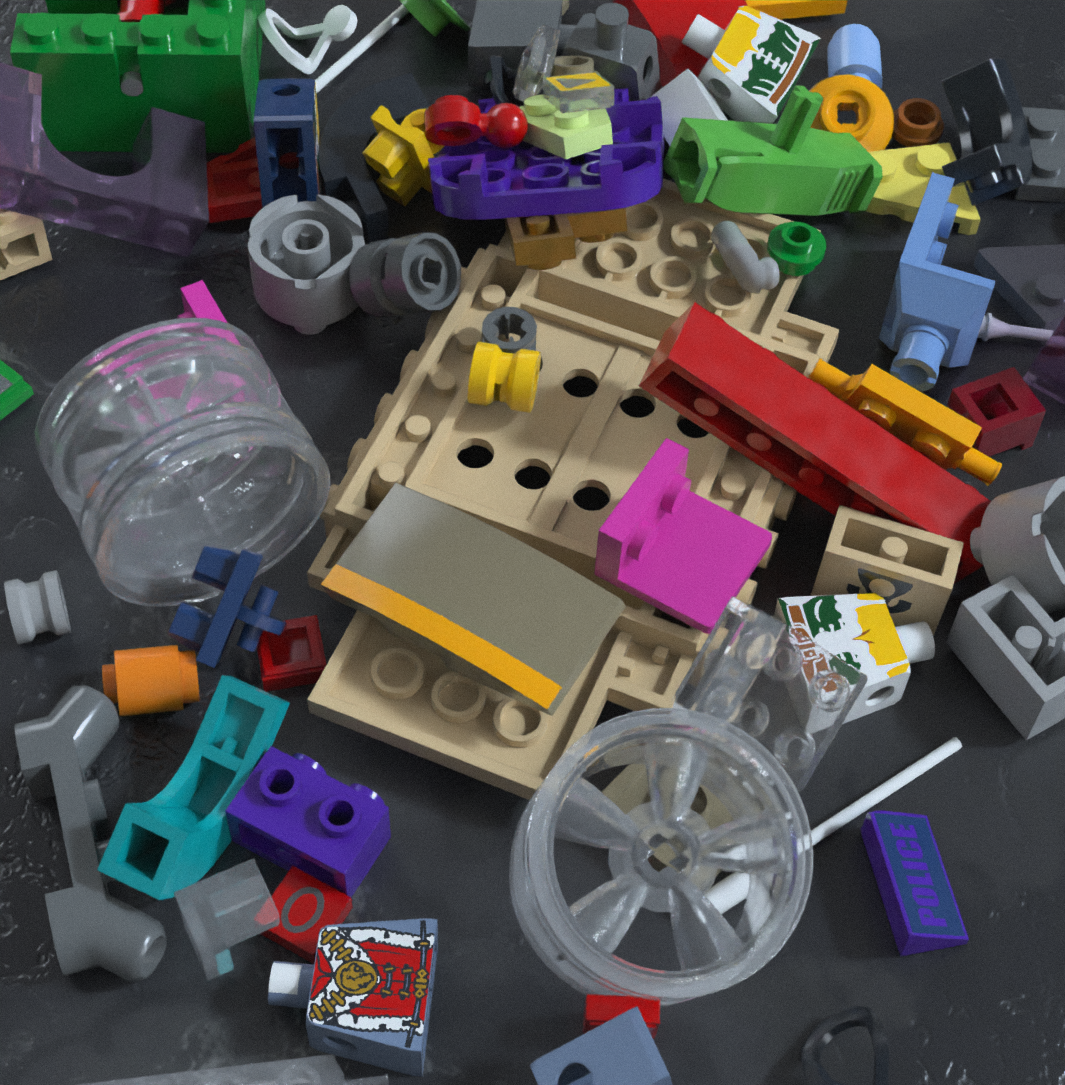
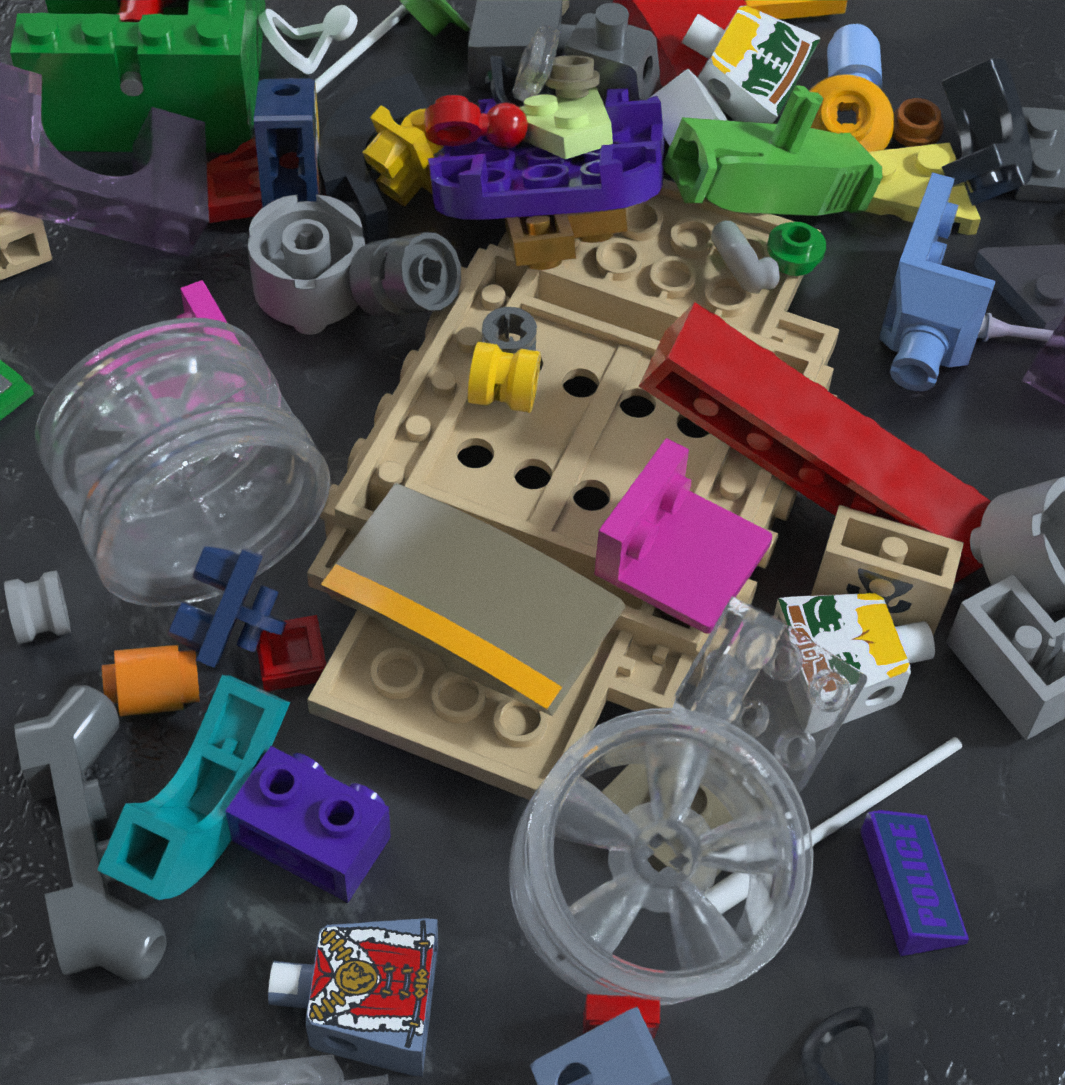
clear panel [174,858,280,981] -> none
red tile [254,866,353,964] -> none
clear tile [543,72,614,113] -> none
light orange plate [807,358,1002,486] -> none
dark red brick [946,367,1046,457] -> none

